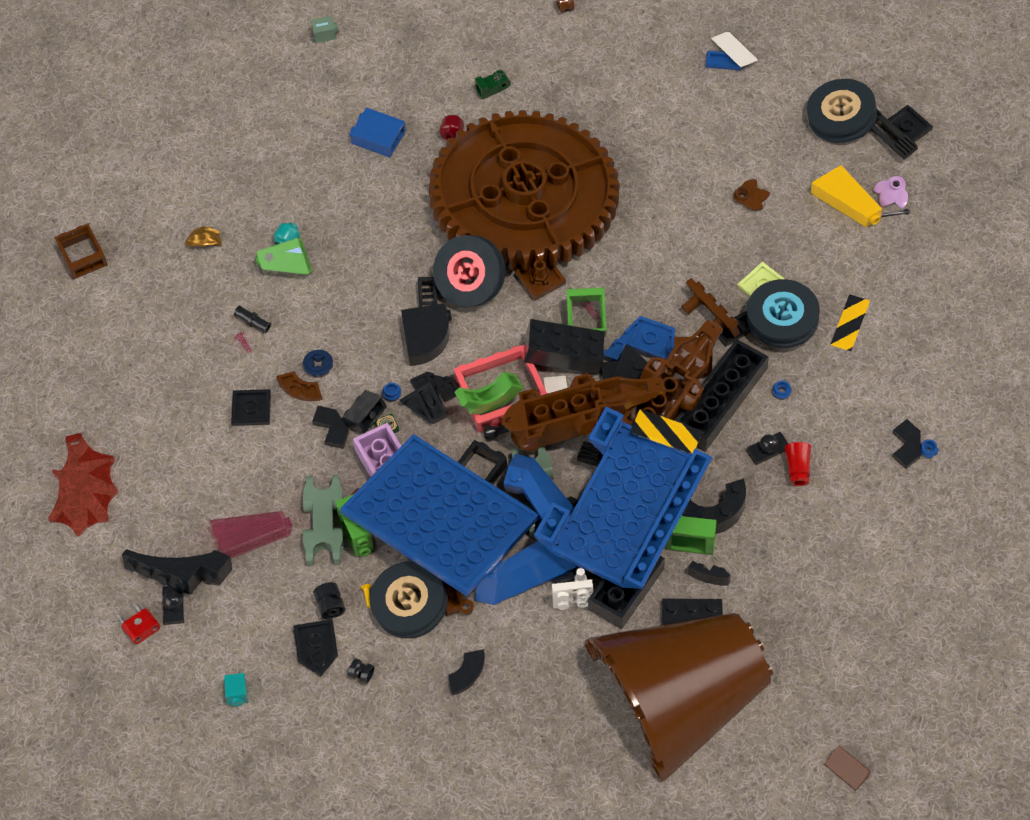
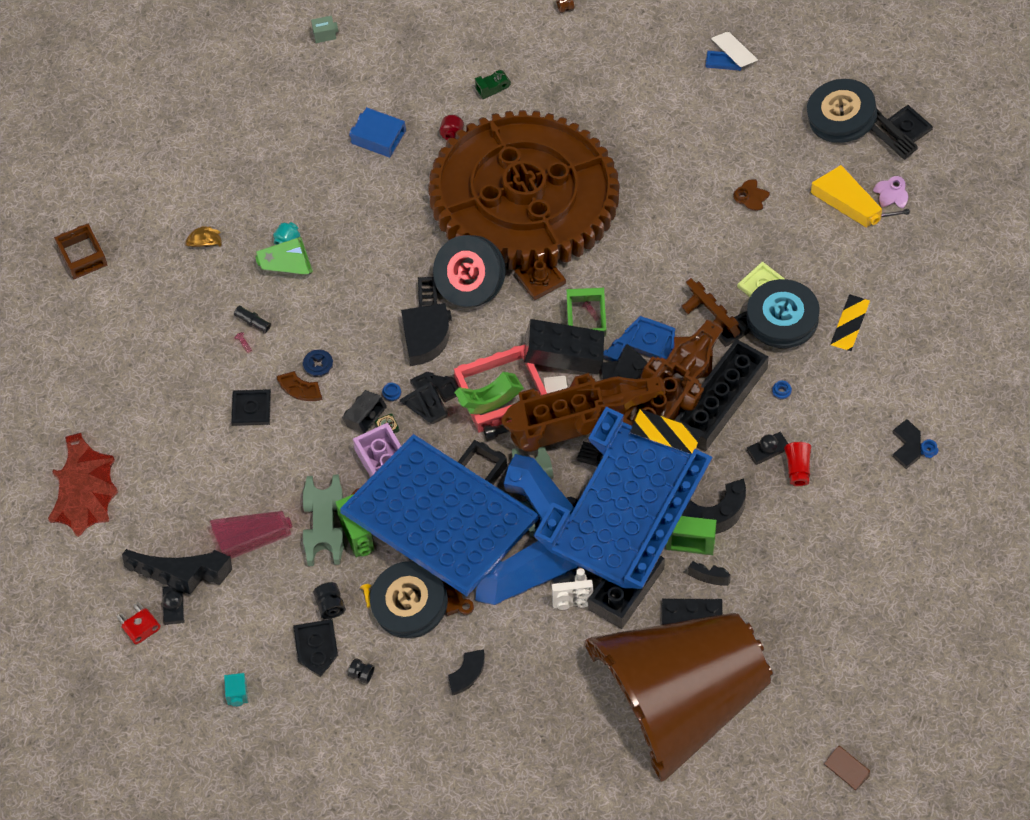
black tile [312,406,349,449] -> none

